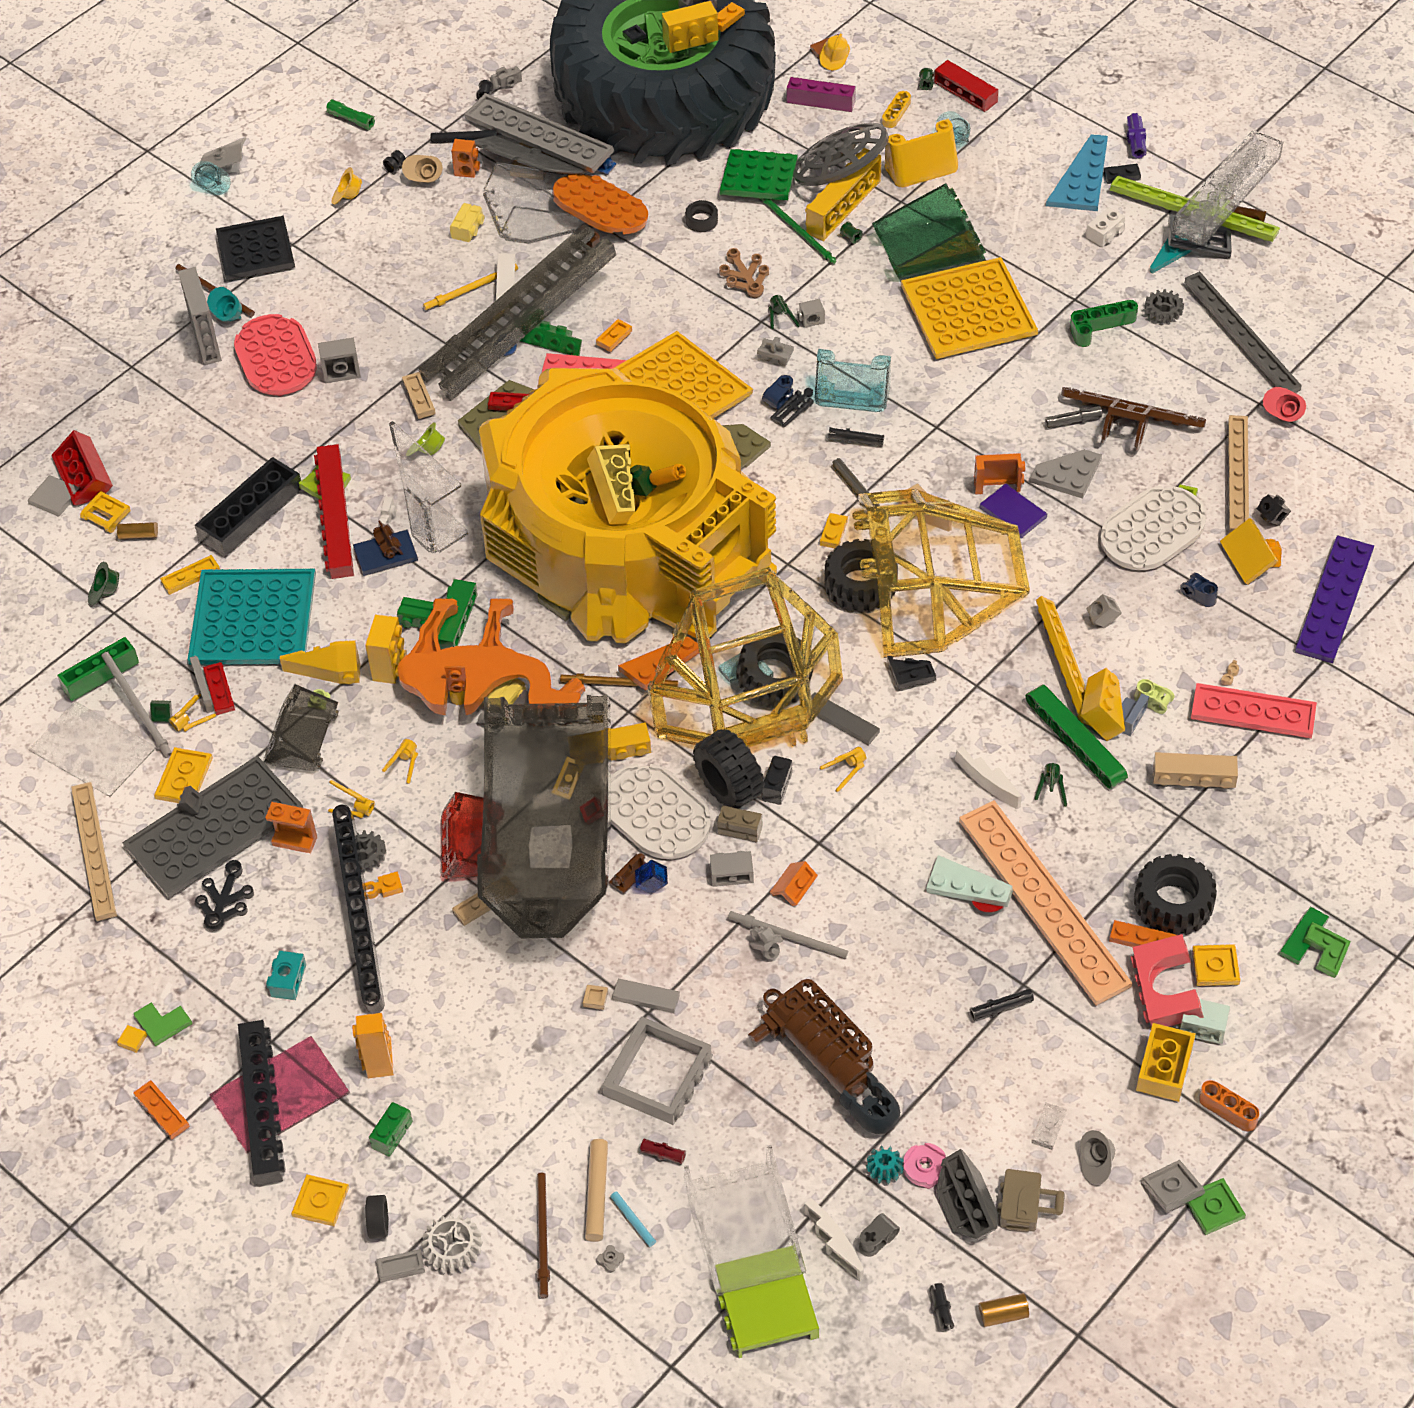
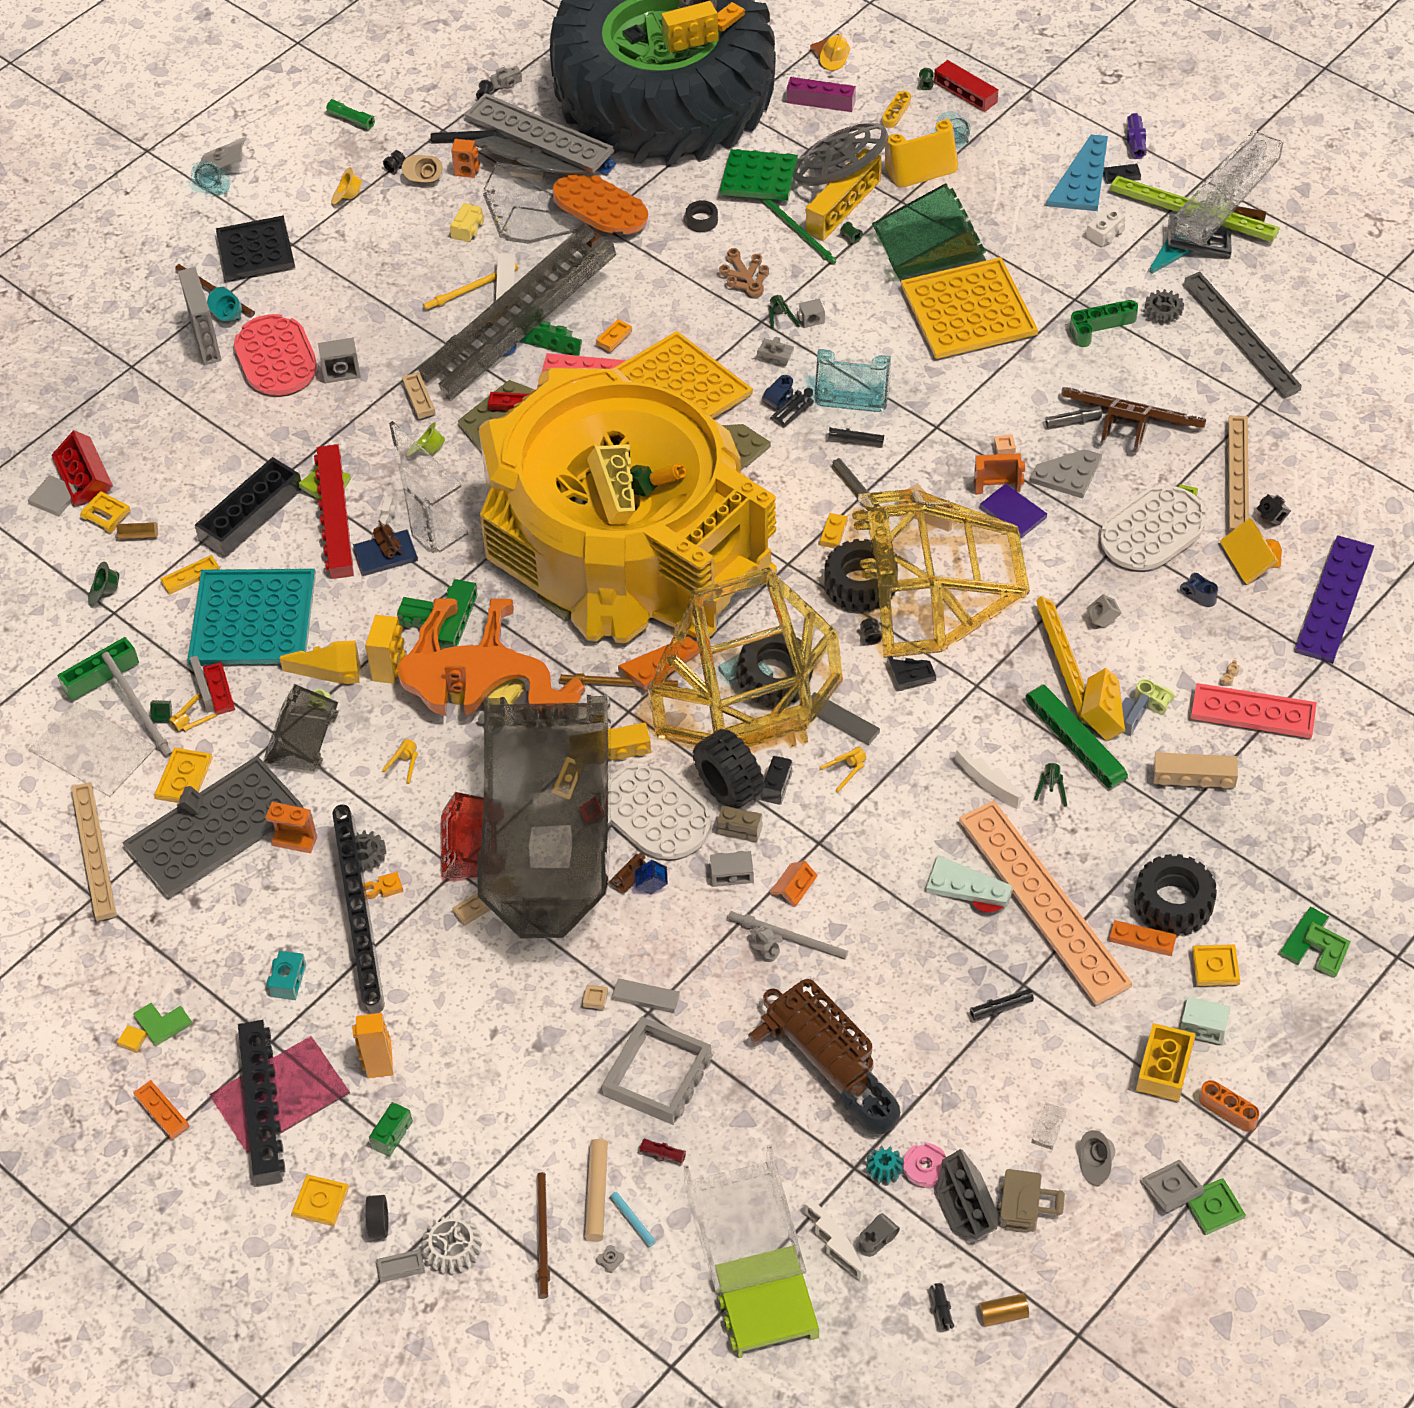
black plant [195,860,254,931] -> none
yellow plant [328,780,375,818] -> none
coral arch [1131,934,1204,1027] -> none
coral piece [1263,387,1306,422] -> none
none -> black wheel [860,618,882,645]
none -> light nougat plate [994,434,1016,454]

